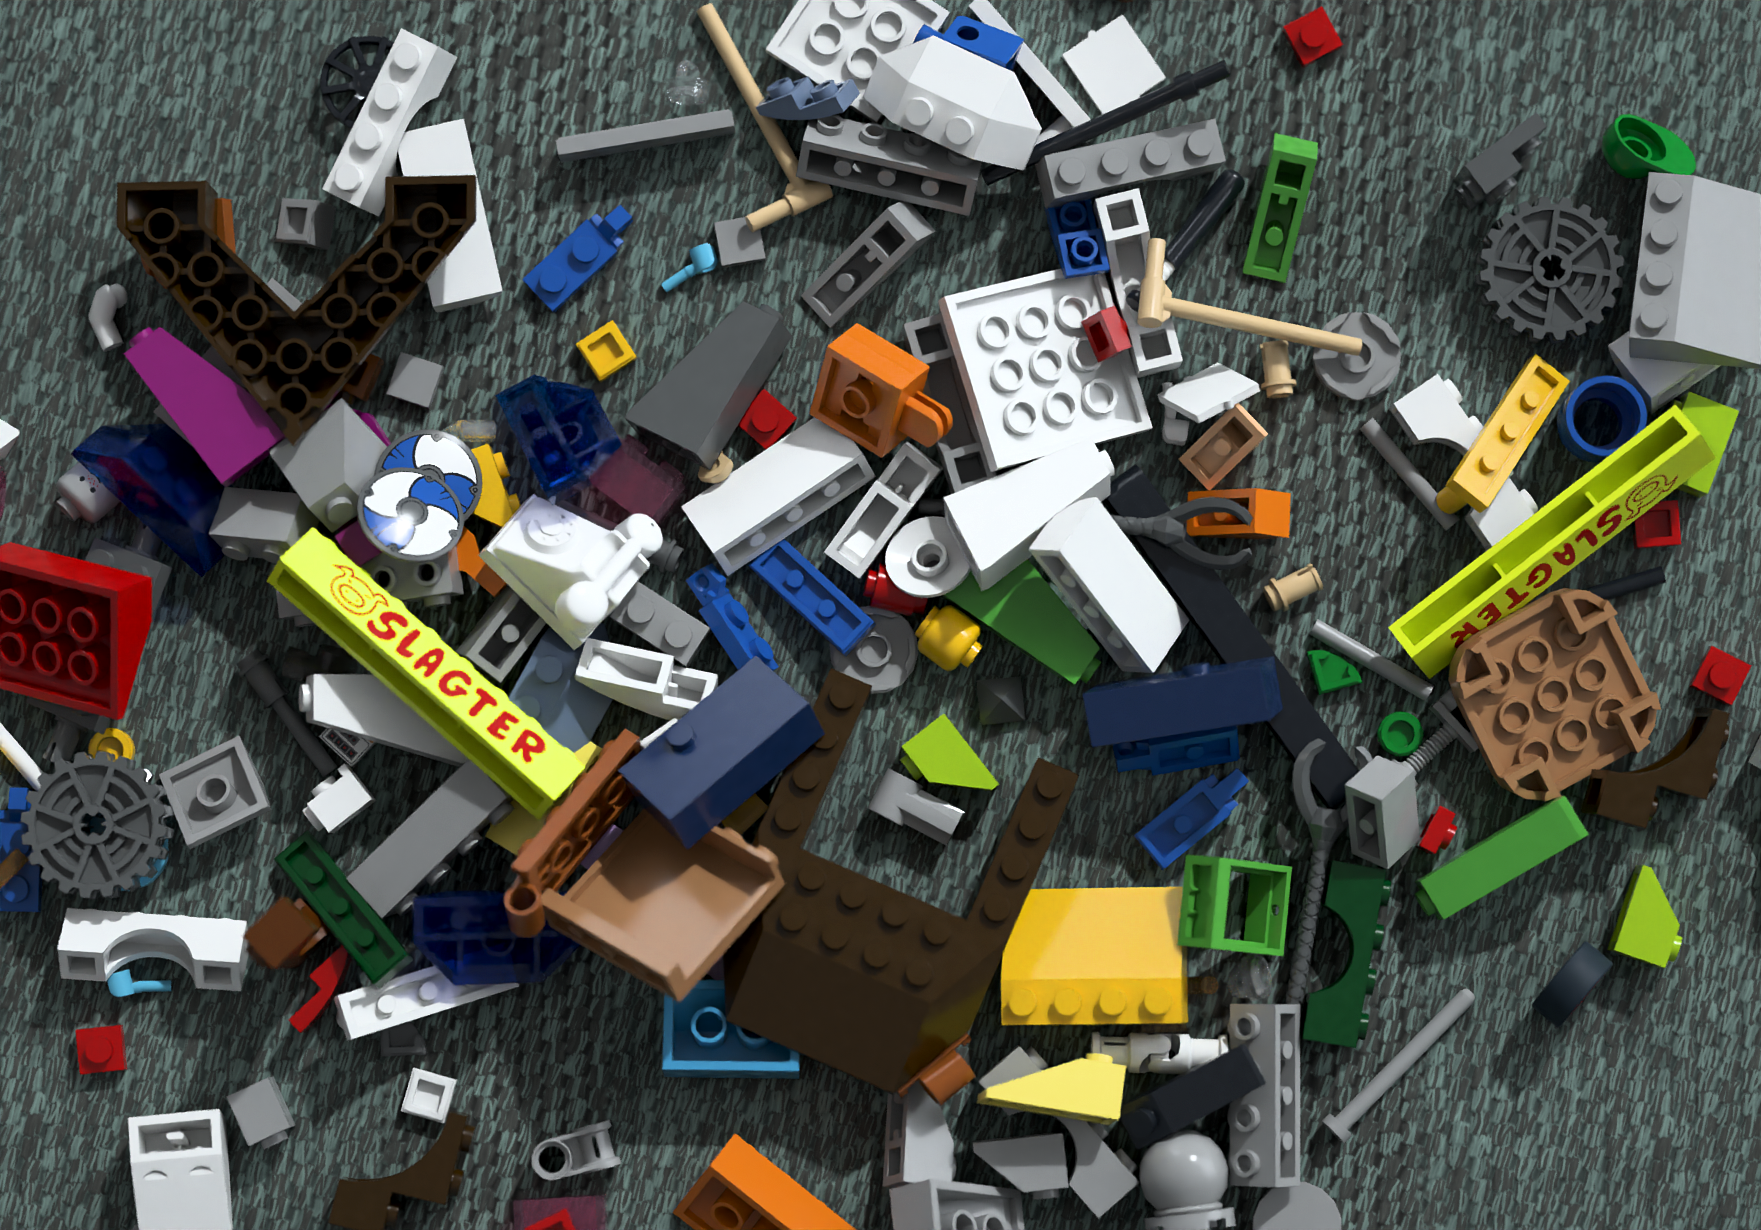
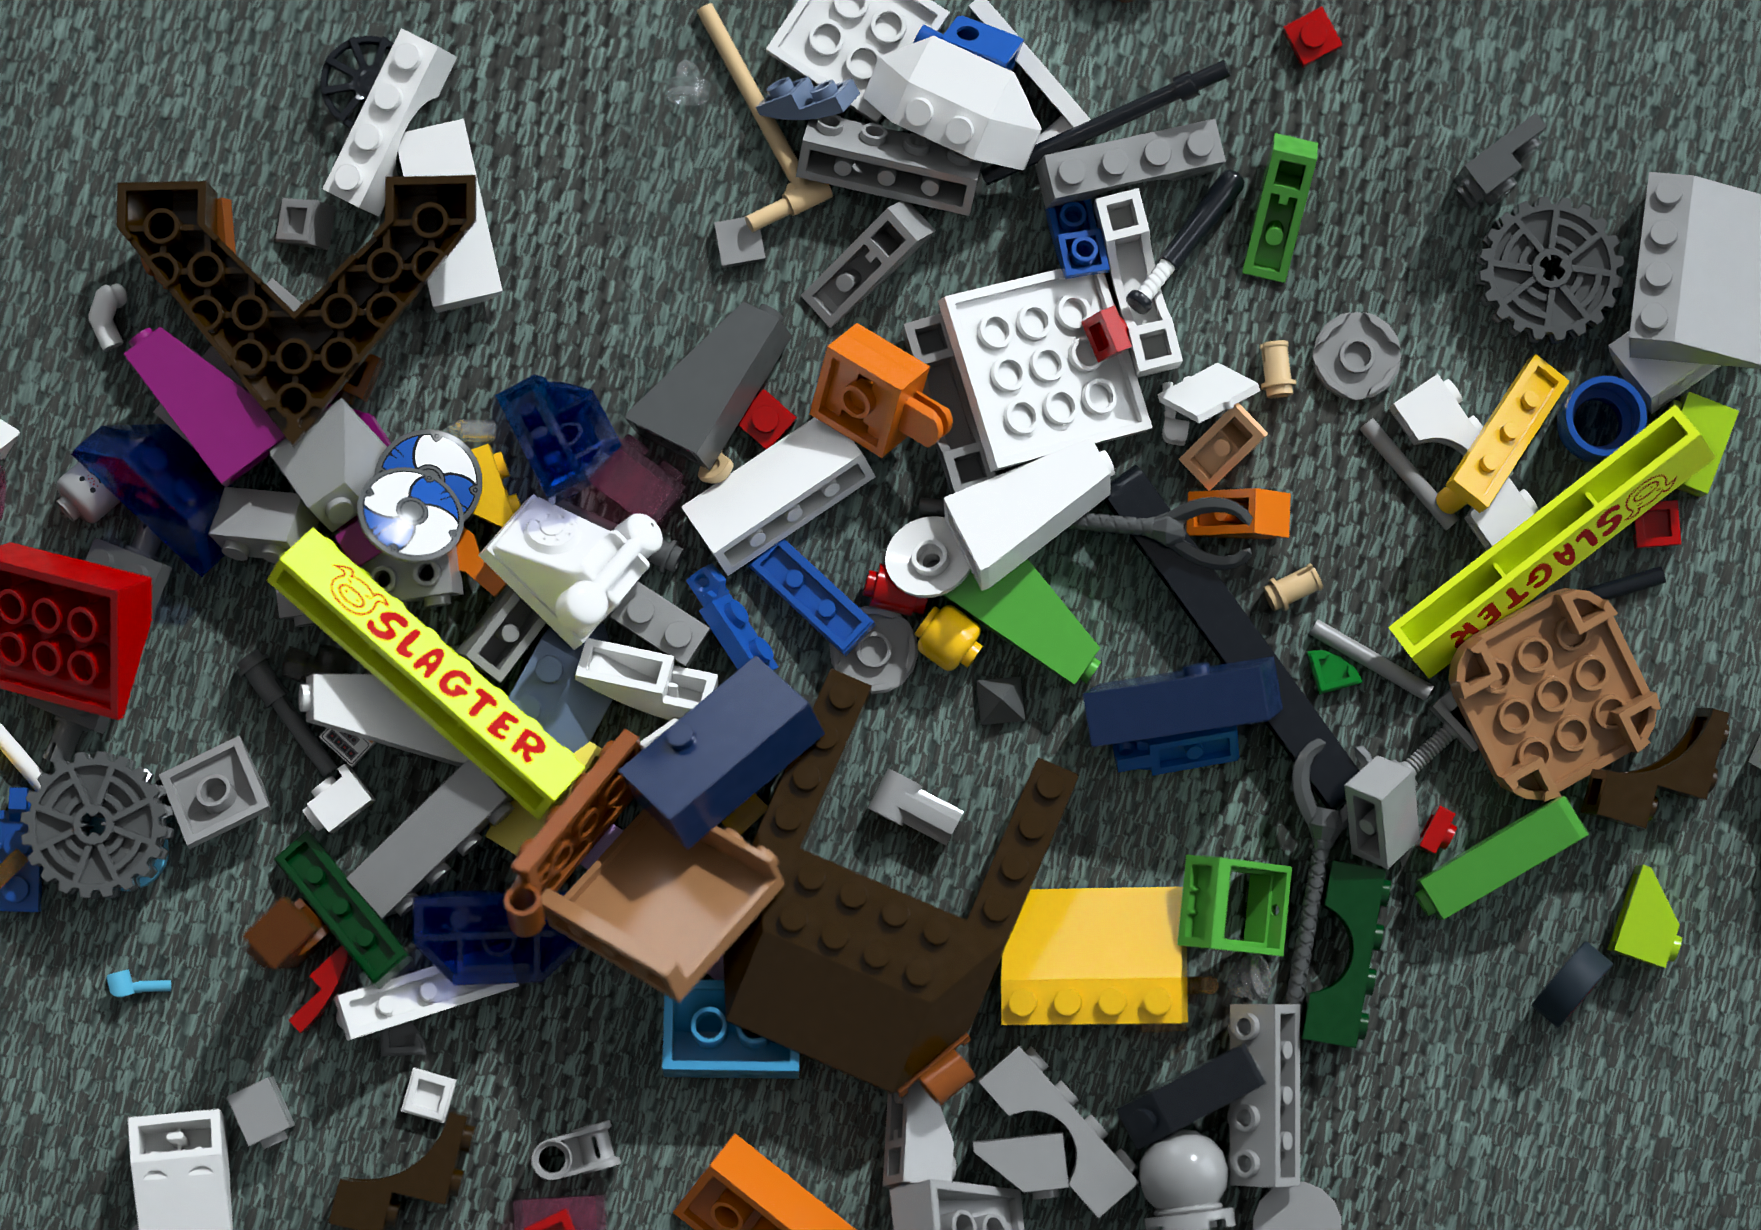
white arch [57,908,249,991] -> none
red plate [75,1025,127,1075] -> none
yellow tile [88,728,135,760] -> none
light grey tile [386,352,444,409] -> none
blue hinge [522,205,634,313] -> none
light grey tile [556,109,735,163] -> none
yellow tile [576,320,637,383] -> none
medium azure hand [661,243,718,292] -> none
white slope [824,442,943,579] -> none
lime slope [900,714,999,791] -> none
light yellow slope [977,1053,1126,1125] -> none
white brick [1028,497,1189,673] -> none
white piece [1062,14,1166,114] -> none
white piece [1091,1032,1228,1074] -> none
blue hinge [1133,768,1249,870] -> none
tan bar [1137,238,1362,356] -> none
light grey bar [1321,988,1475,1144] -> none
green tile [1377,712,1423,757] -> none
green cap [1601,114,1696,180] -> none
red plate [1689,645,1751,706] -> none

